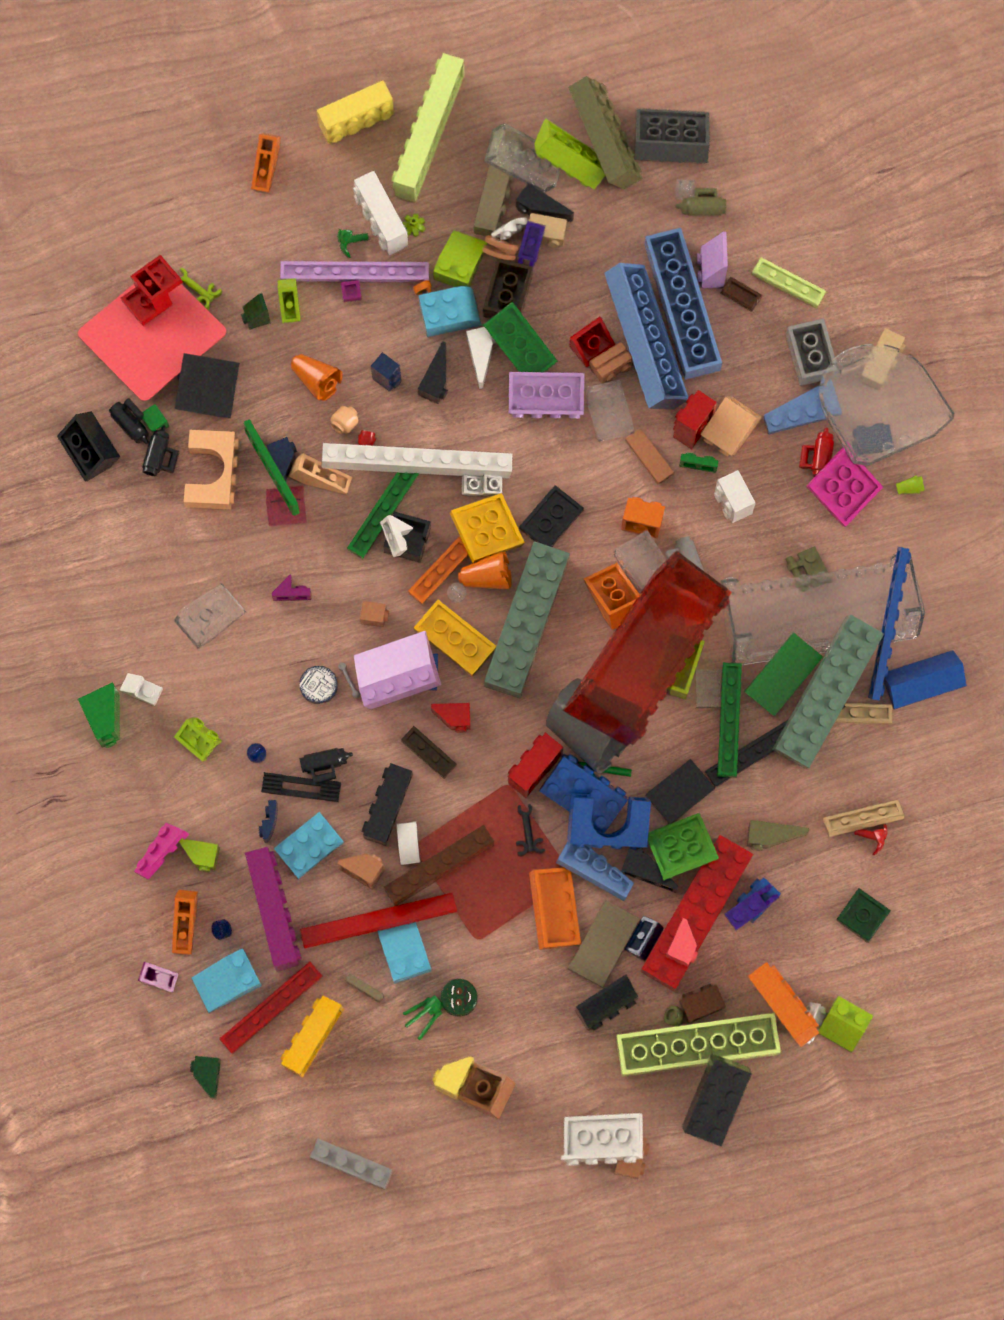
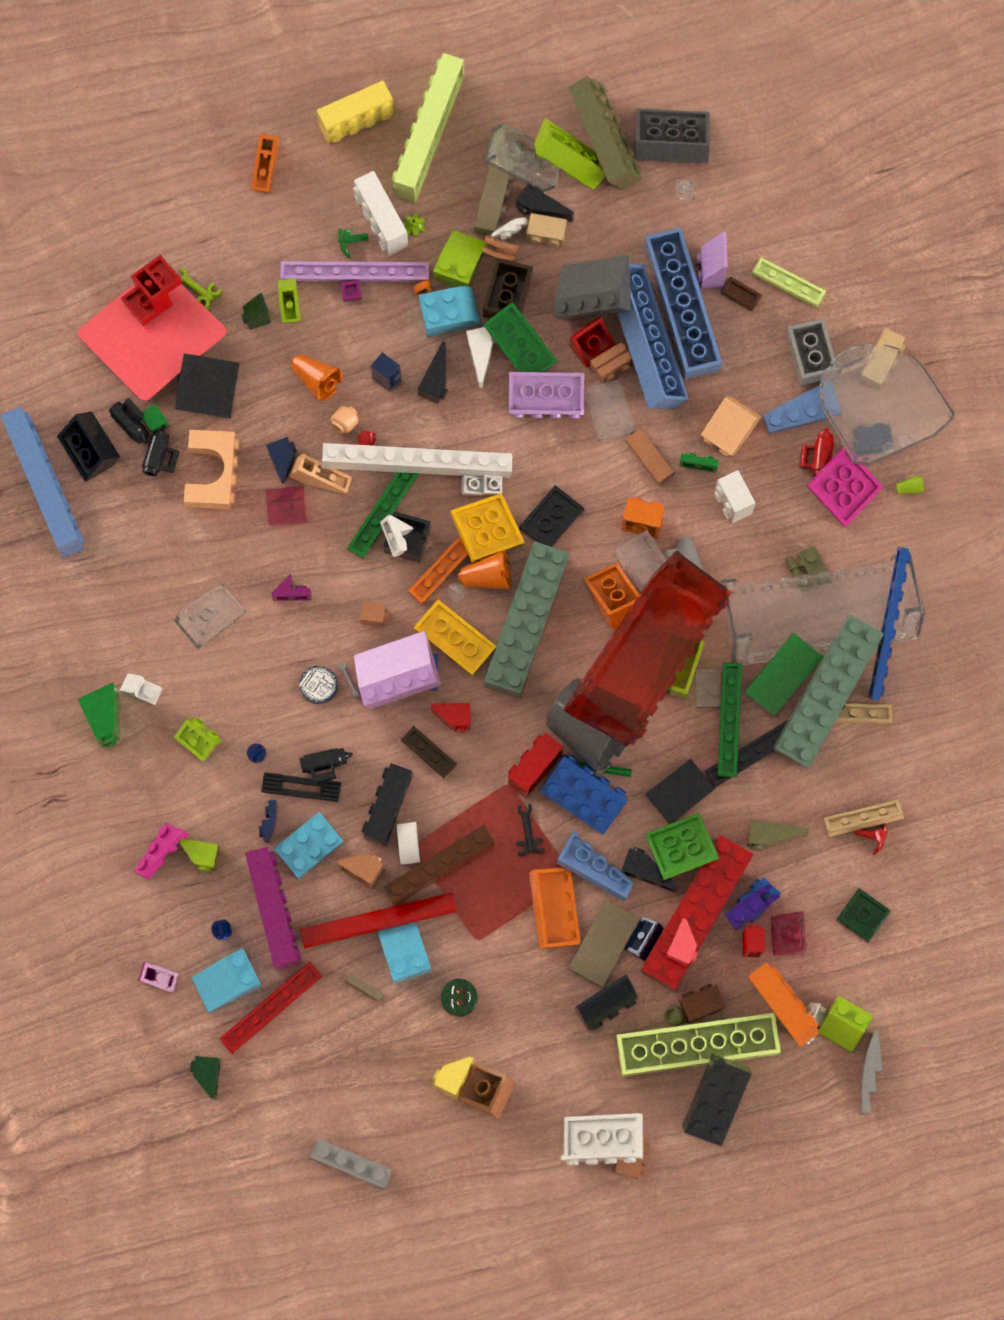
orange slope [172,890,198,955] -> none
green tile [243,419,300,516] -> none
yellow slope [280,995,344,1078] -> none
green plant [403,995,444,1040] -> none
dark purple hinge [518,220,546,269] -> none
blue arch [567,794,651,850] -> none
red brick [673,390,717,450] -> none
olive piece [675,188,726,216] -> none
blue slope [883,650,967,710] -> none
none -> medium blue brick [0,407,85,558]
none -> dark grey slope [555,255,631,321]
none -> red brick [742,925,765,957]
none -> clear pink slope [771,911,806,956]
none -> light grey slope [859,1031,883,1114]

